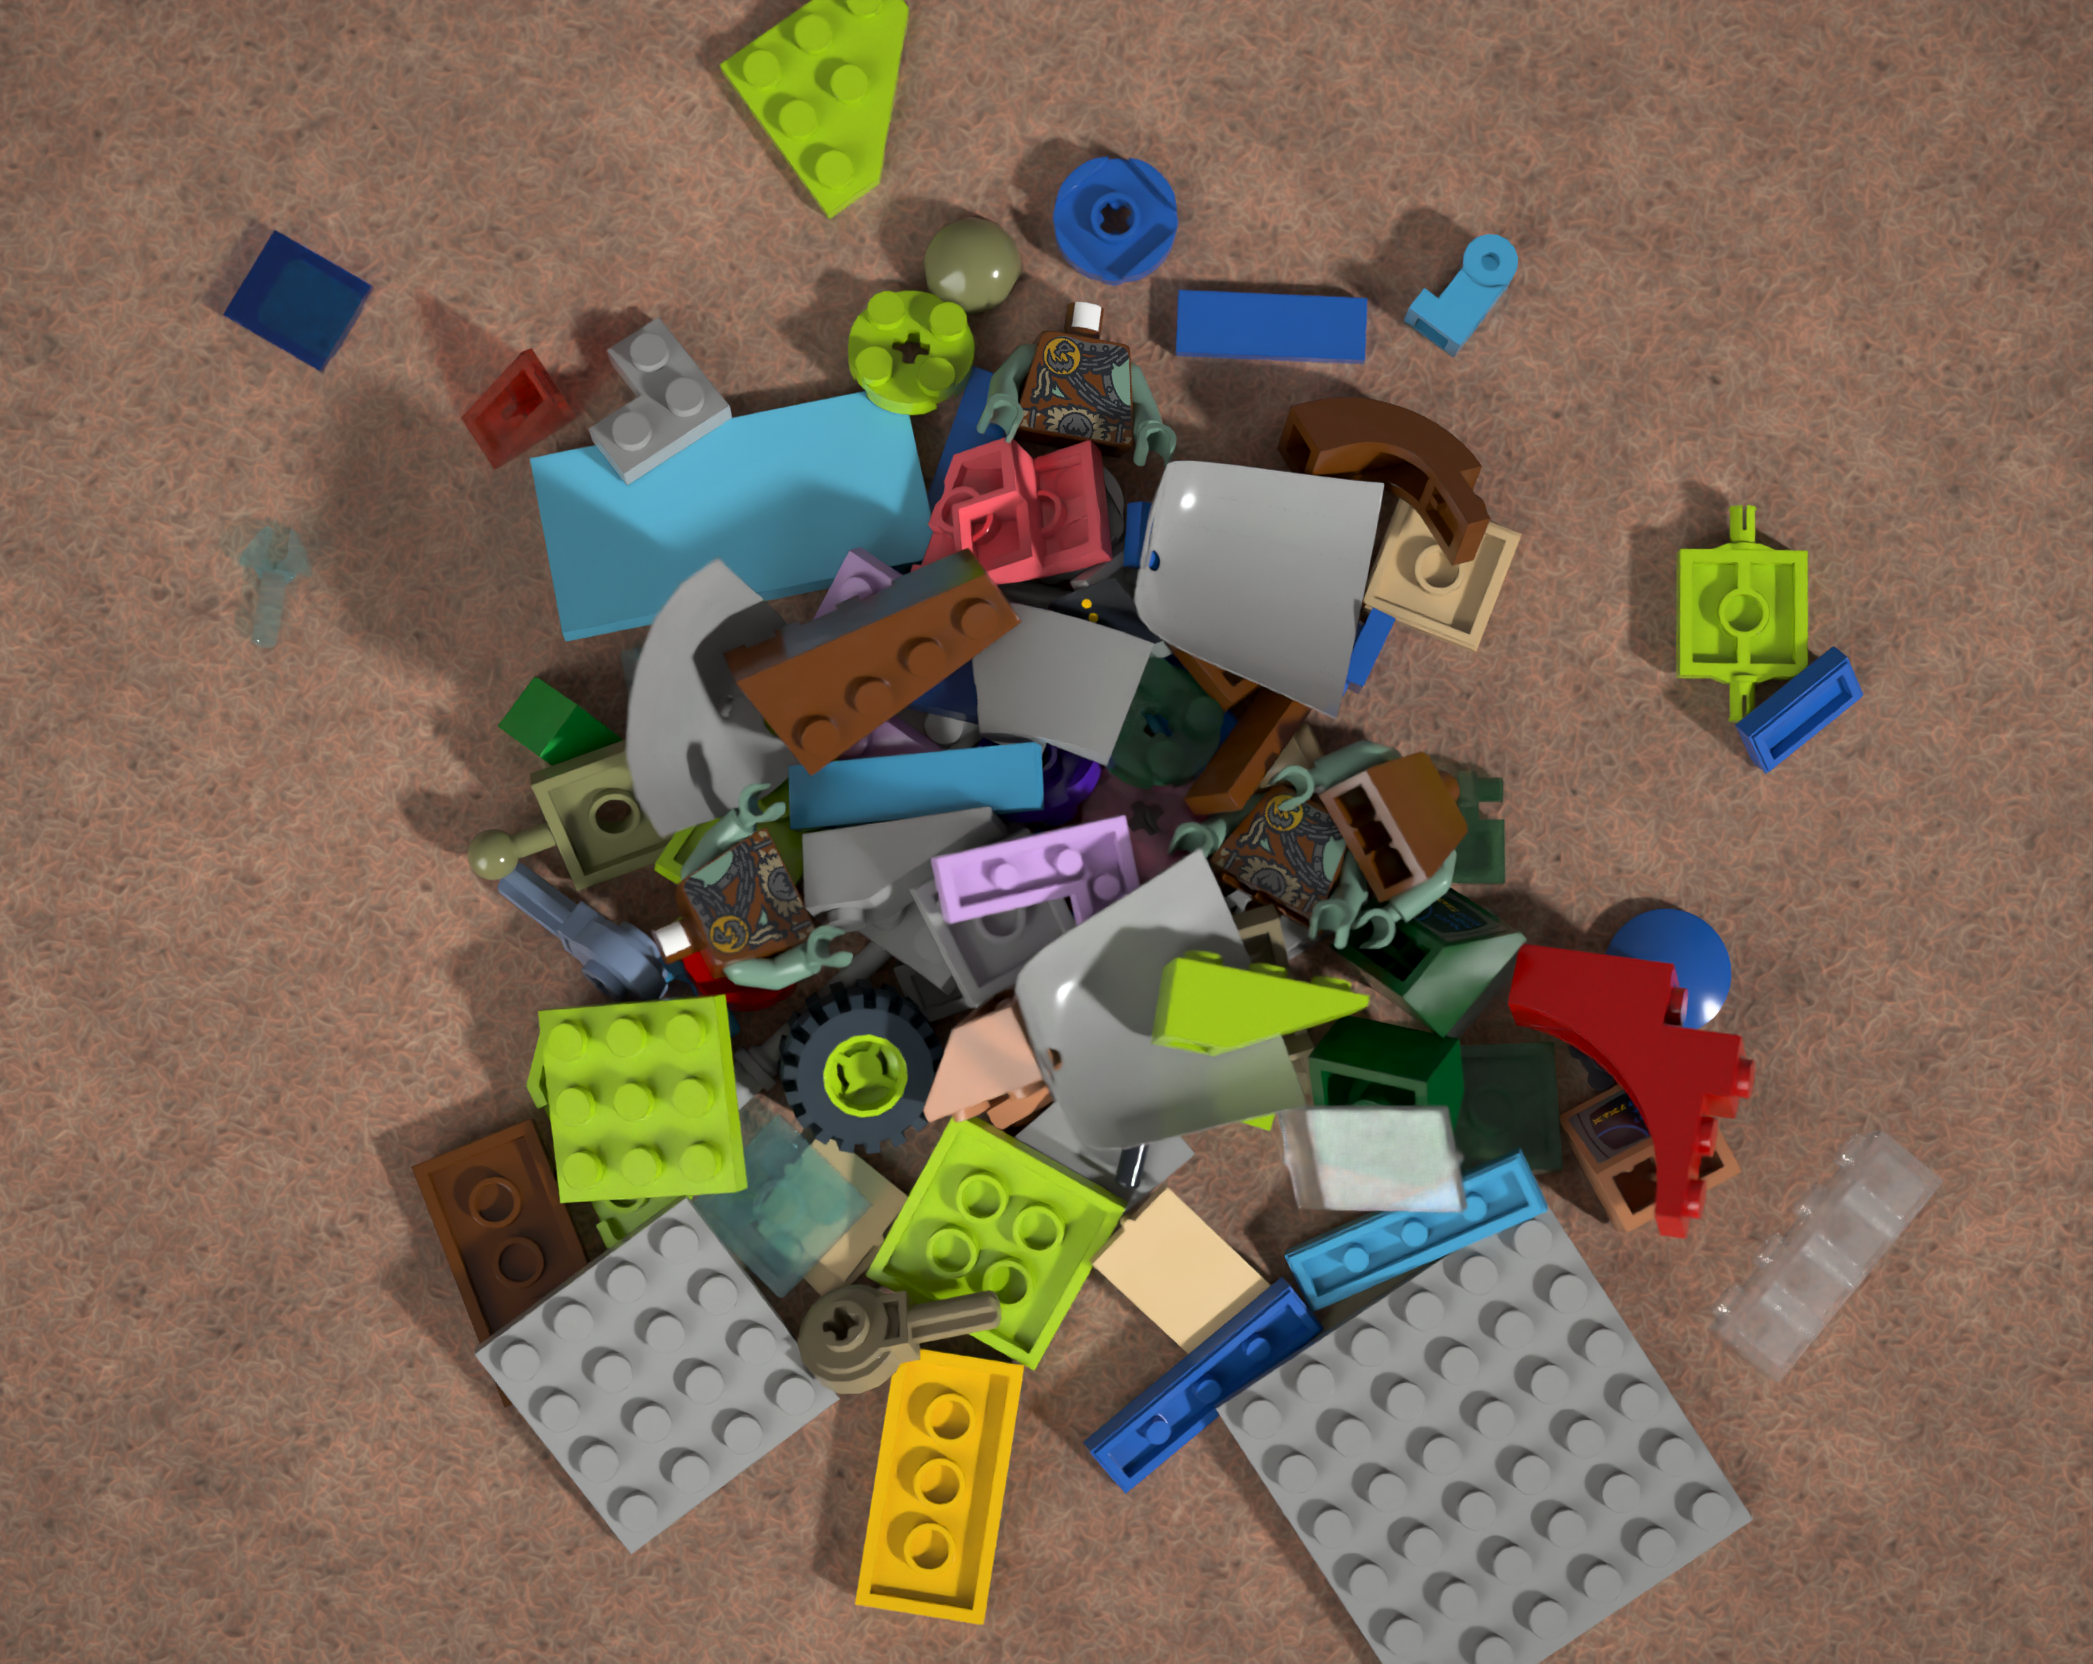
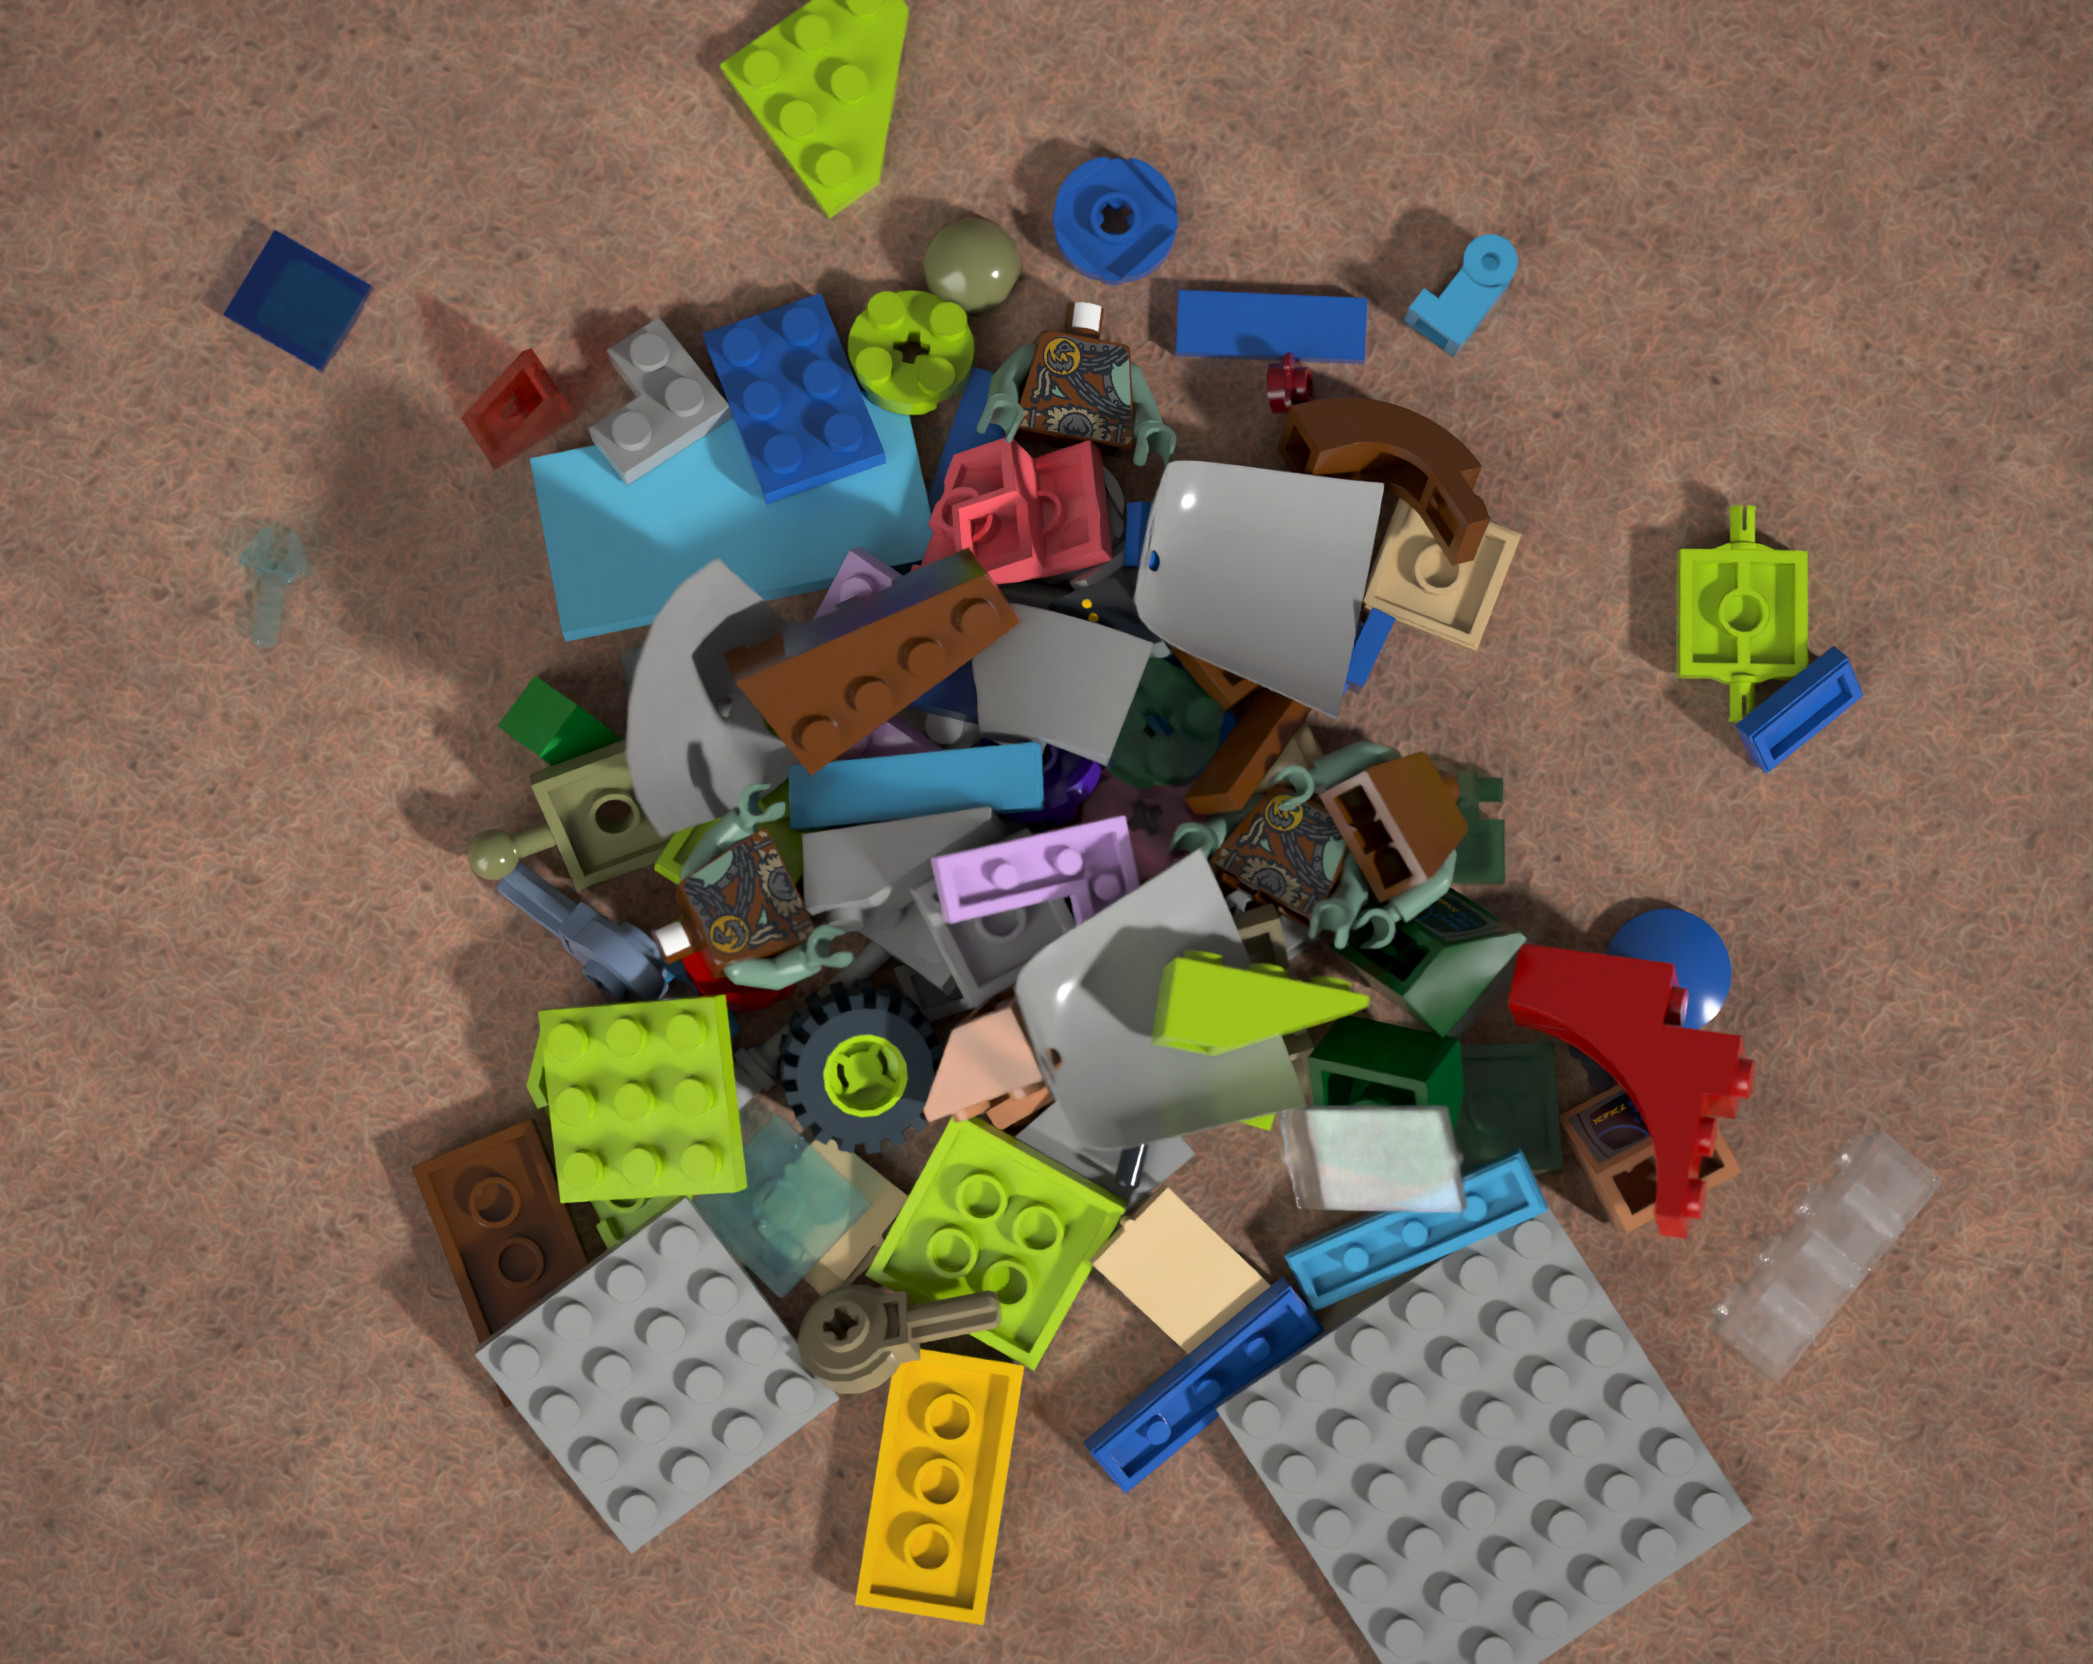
none -> blue plate [702,293,886,505]
none -> dark red plate [1267,352,1314,414]

